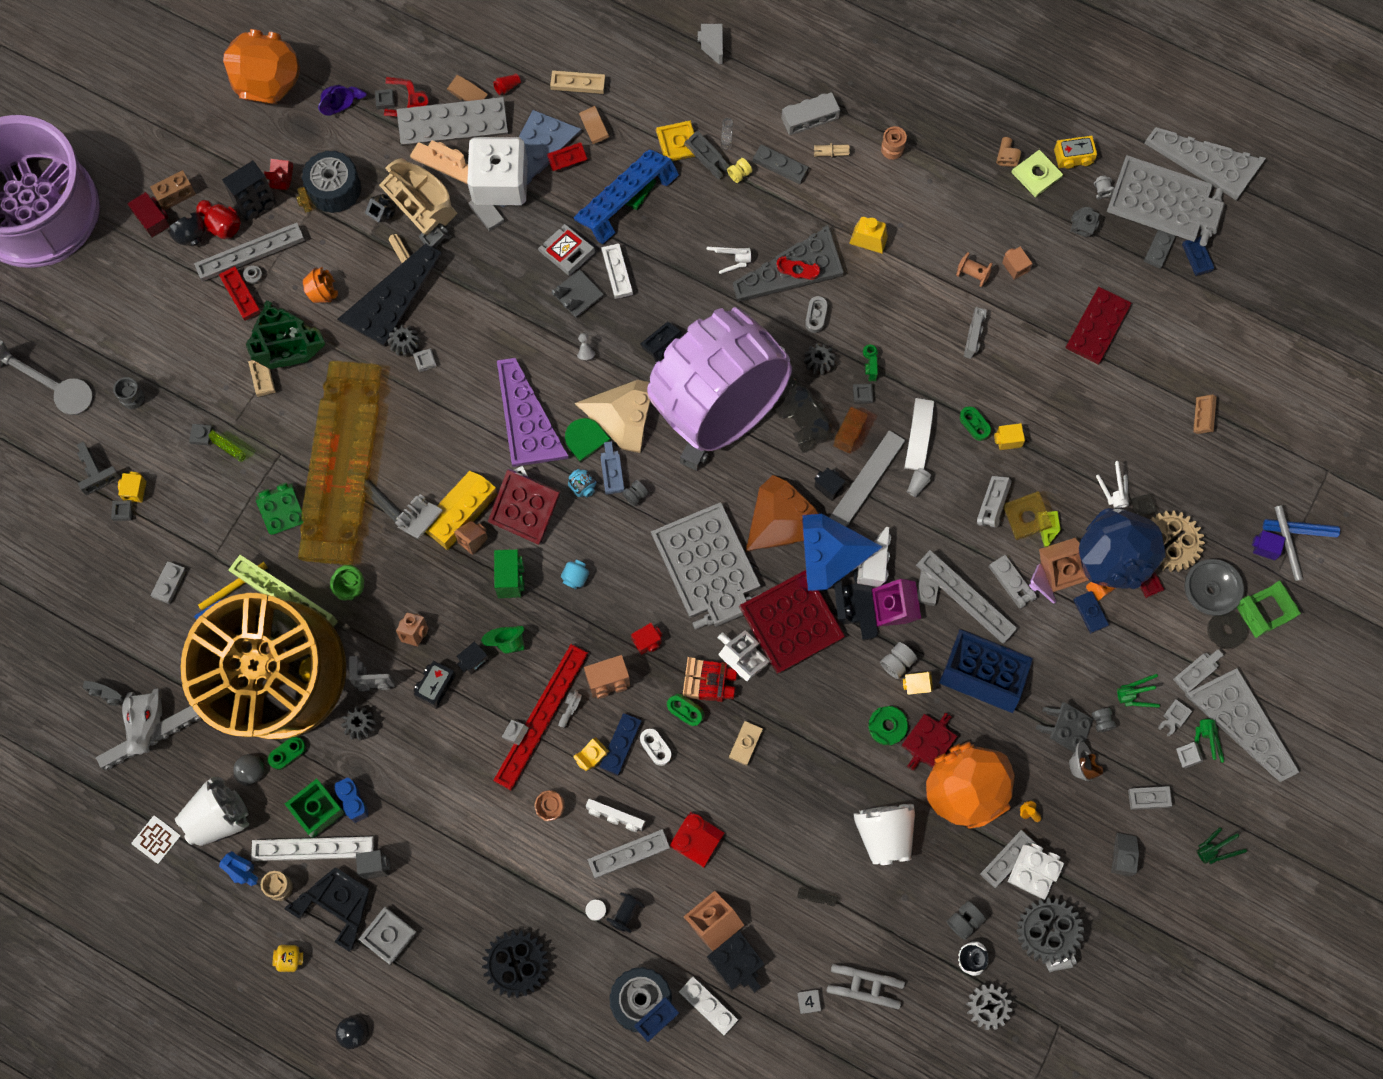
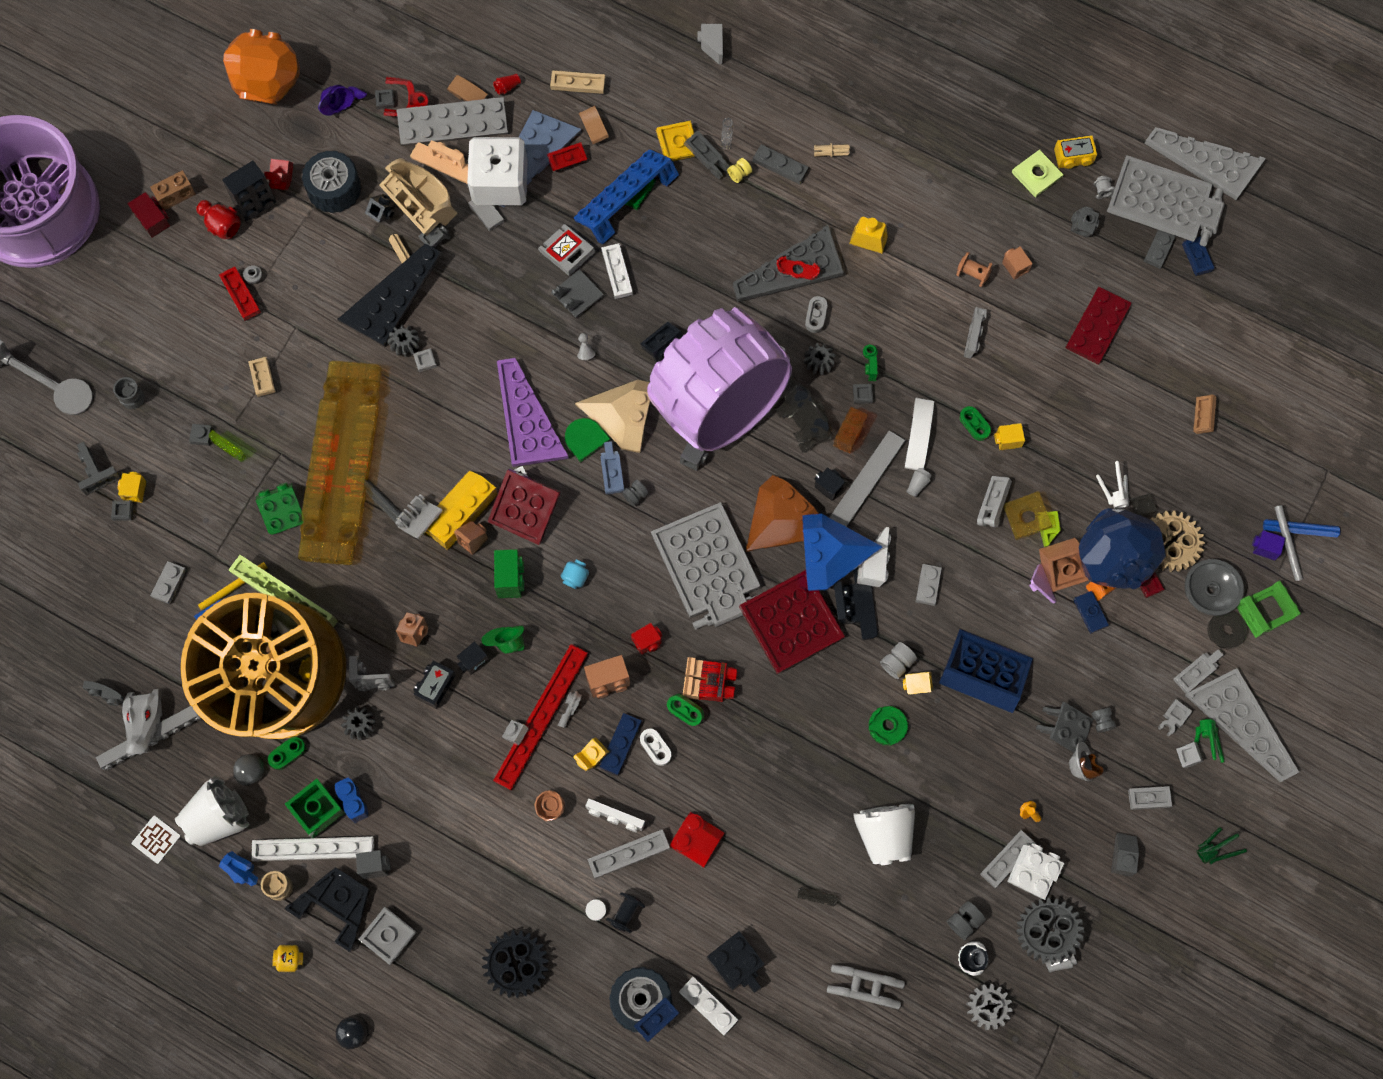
black cylinder [167,212,205,246] -> none
light grey plate [194,223,305,282] -> none
dark green wedge [246,300,325,369] -> none
clear yellow plate [296,187,312,213] -> none
orange cone [303,267,338,303] -> none
bright green hair [330,564,364,601] -> none
medium azure head [568,469,596,498] -> none
nougat slope [684,891,744,951] -> none
white plant [707,247,751,274] -> none
white plate [718,630,770,681] -> none
tan plate [729,721,763,766] -> none
light grey brick [781,92,840,136] -> none
light grey tile [797,990,821,1014] -> none
magenta slope [872,579,921,627] -> none
nougat wheel [881,126,907,160] -> none
dark red plate [902,713,957,771] -> none
light grey plate [916,550,1017,644] -> none
orange rock [926,742,1015,828] -> none
light grey plate [989,555,1037,609] -> none
medium nougat piece [996,137,1021,167] -> none
green plant [1117,674,1160,708] -> none

